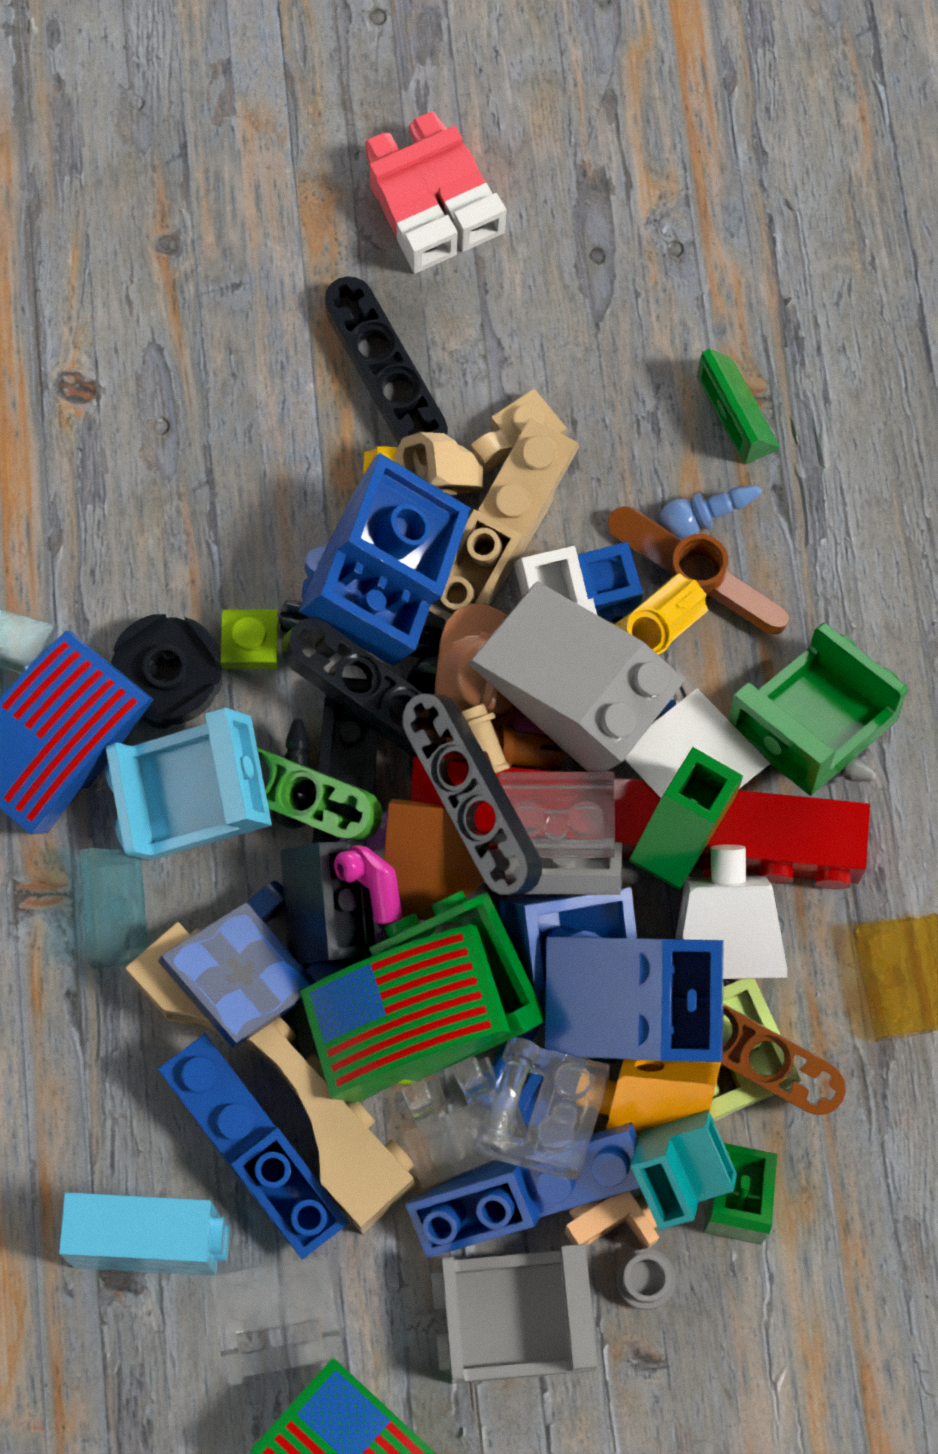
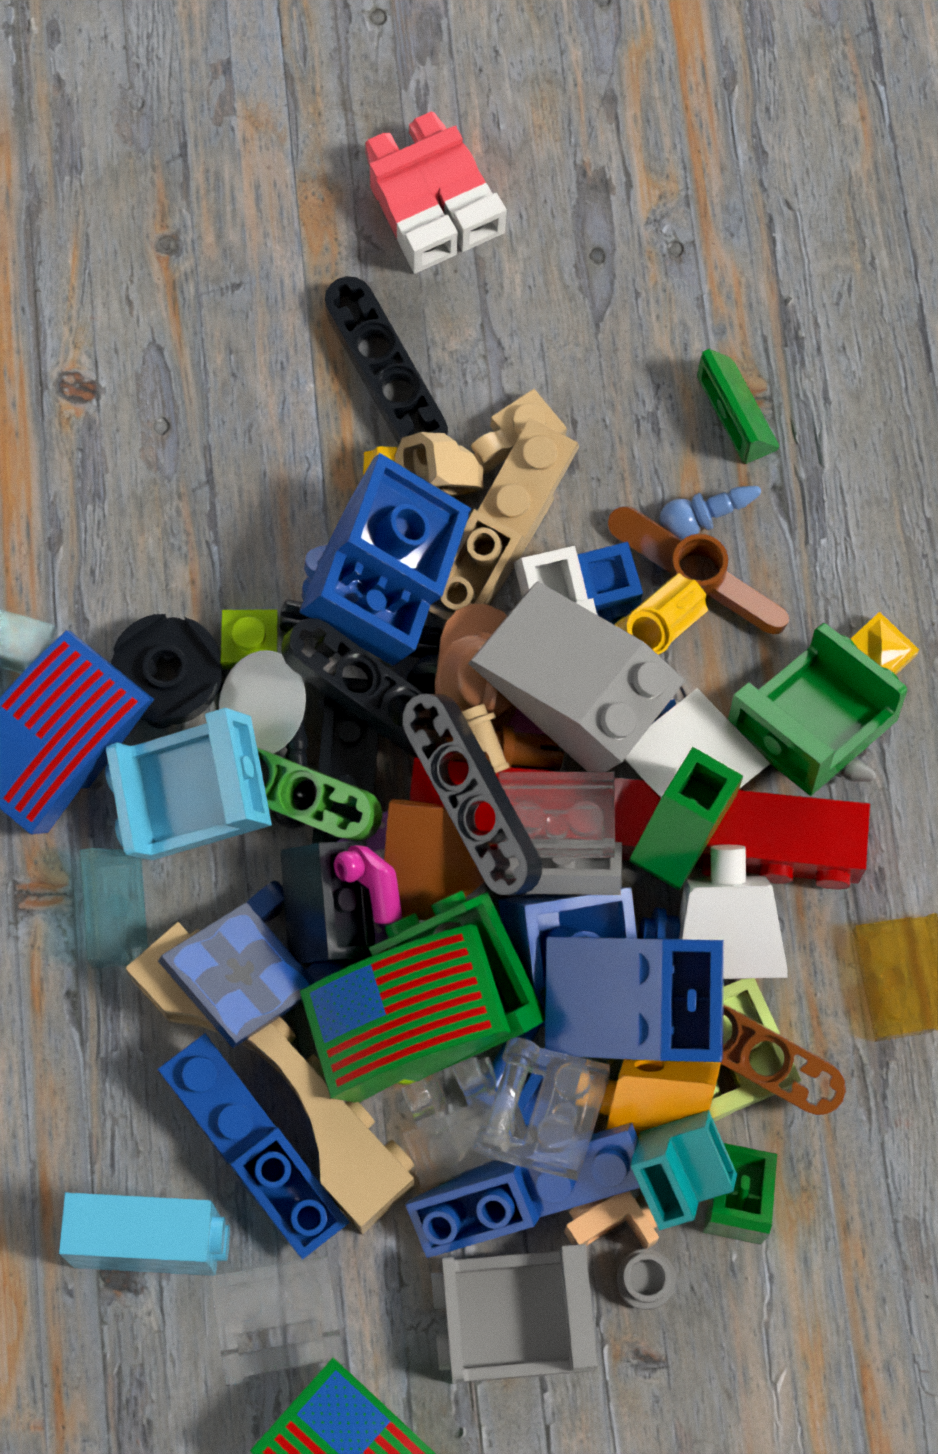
none -> white sticker [219,650,306,753]
none -> blue plate [638,907,680,939]
none -> yellow tile [850,612,919,675]

